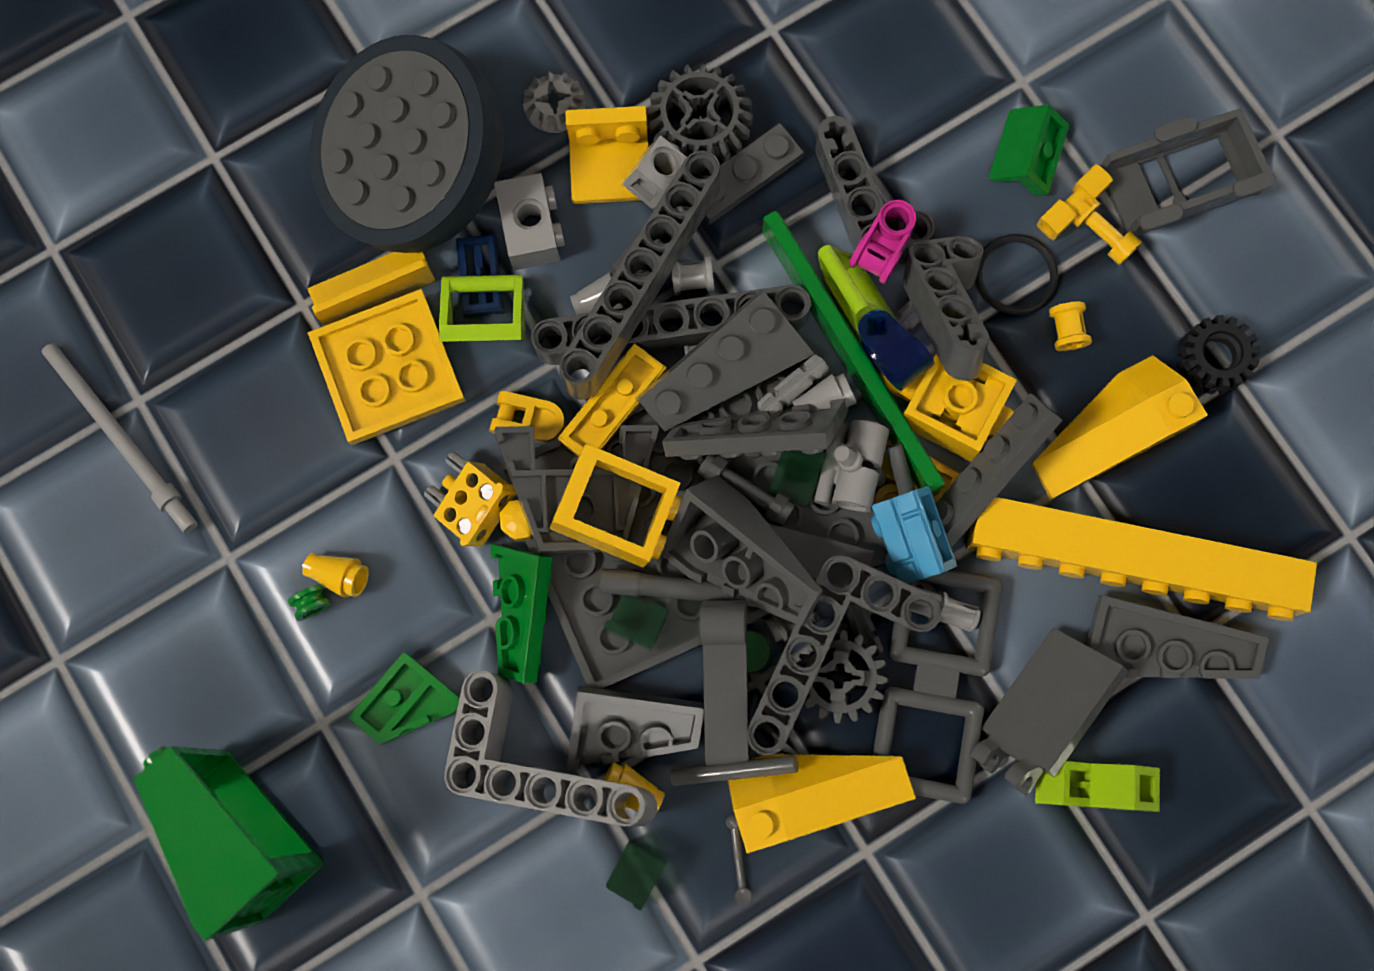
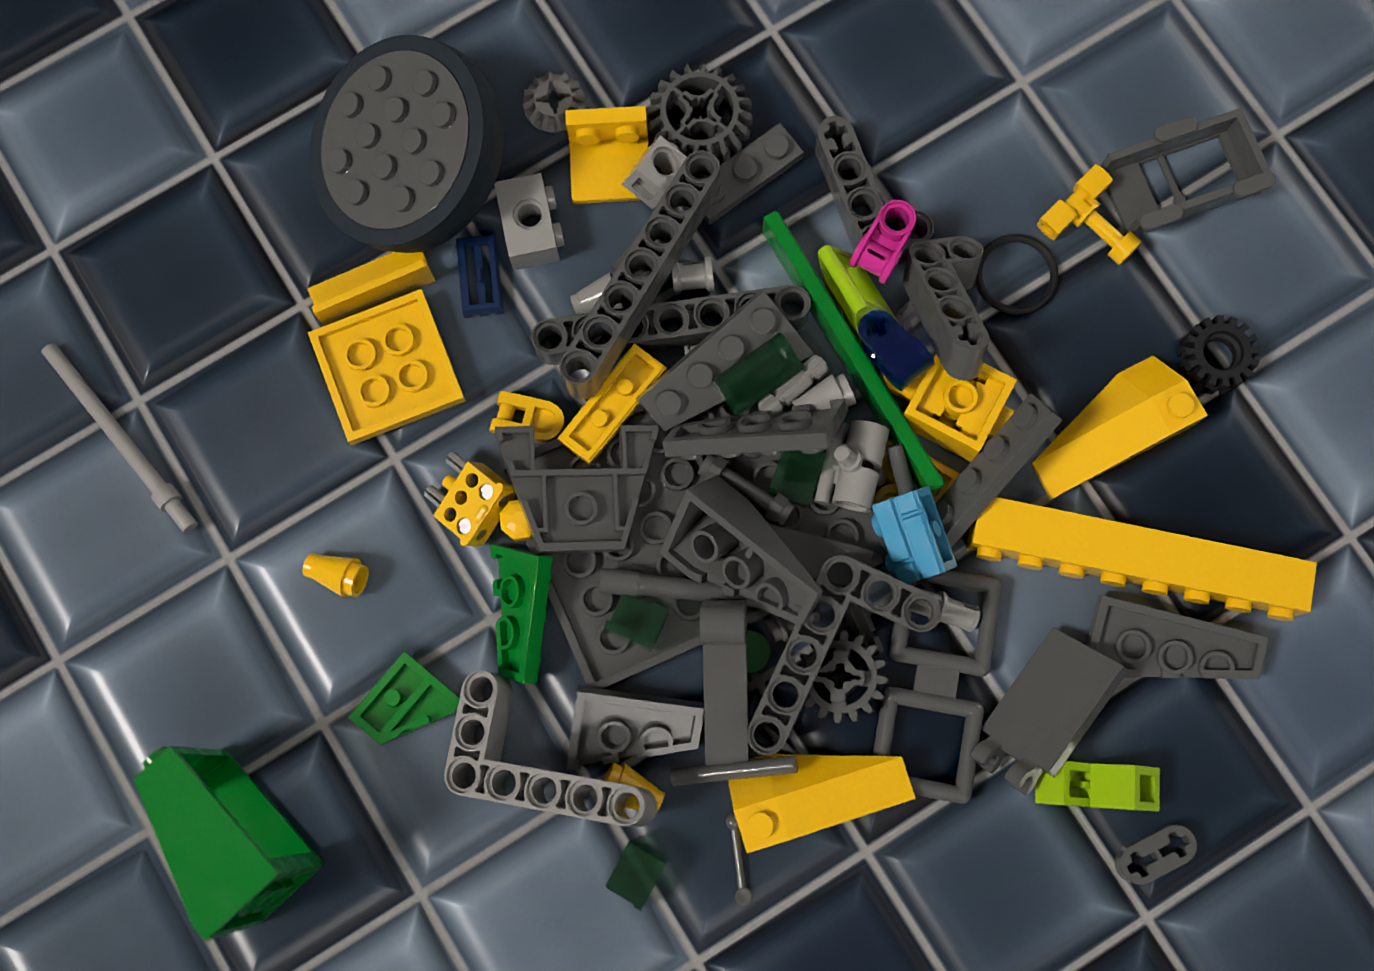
green bush [288,584,331,621] -> none
lime tile [439,275,526,342] -> none
yellow window [549,443,682,567] -> none
green panel [989,104,1070,196] -> none
yellow bush [1049,301,1092,351] -> none
none -> clear green tile [712,332,804,416]
none -> dark grey beam [1114,824,1197,885]

